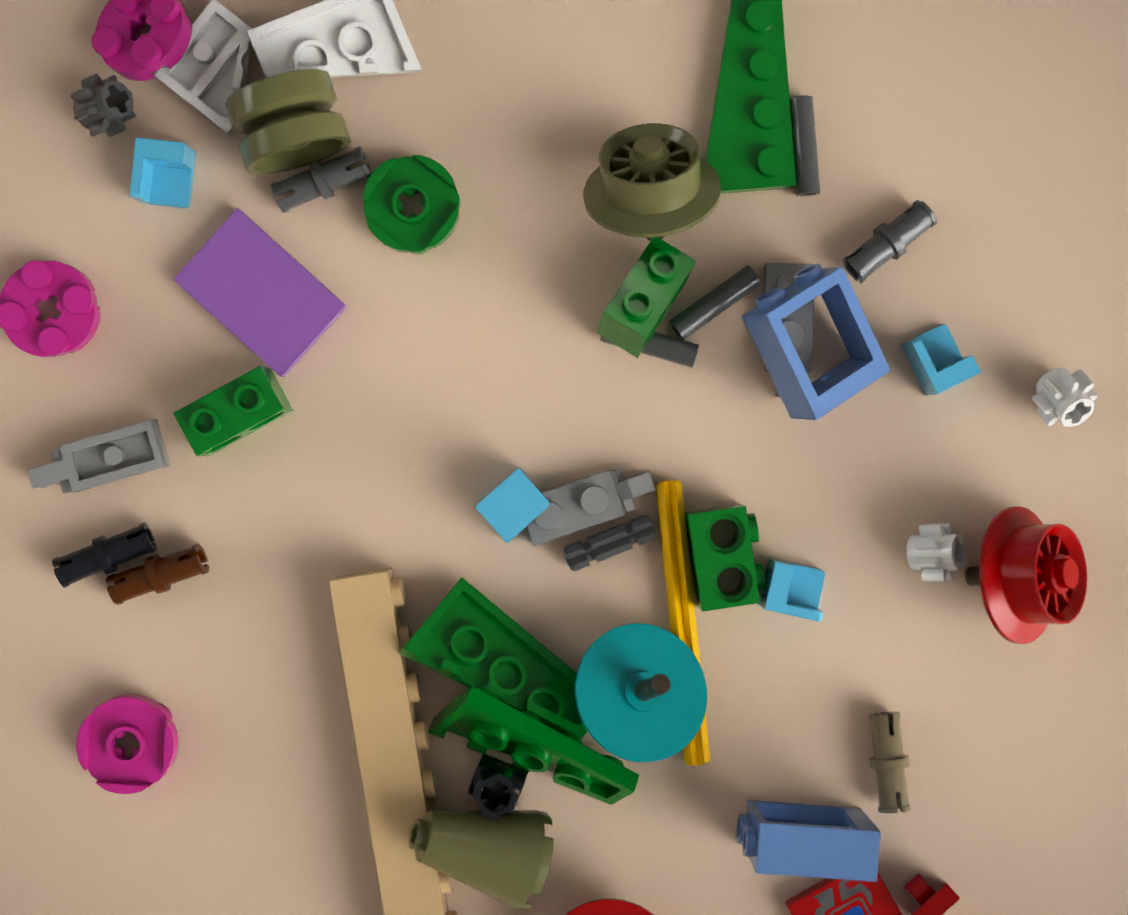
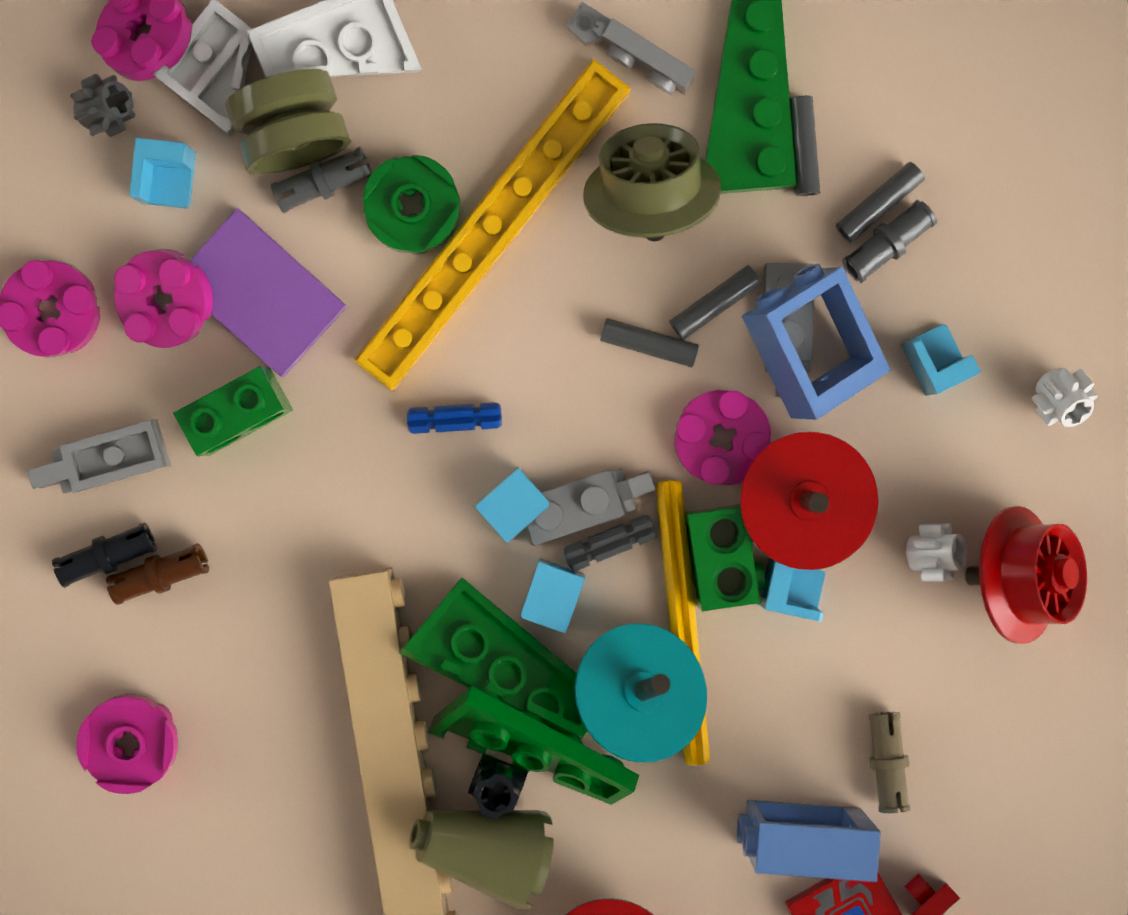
green brick [597,237,696,358] -> none
none -> dark pink plate [114,249,213,348]
none -> yellow tile [354,58,631,391]
none -> blue axle [407,402,502,434]
none -> medium azure panel [521,558,585,634]
none -> light grey hinge [567,2,694,95]
none -> dark pink plate [674,390,771,486]
none -> red piece [740,432,879,570]
none -> dark grey piece [836,162,925,243]

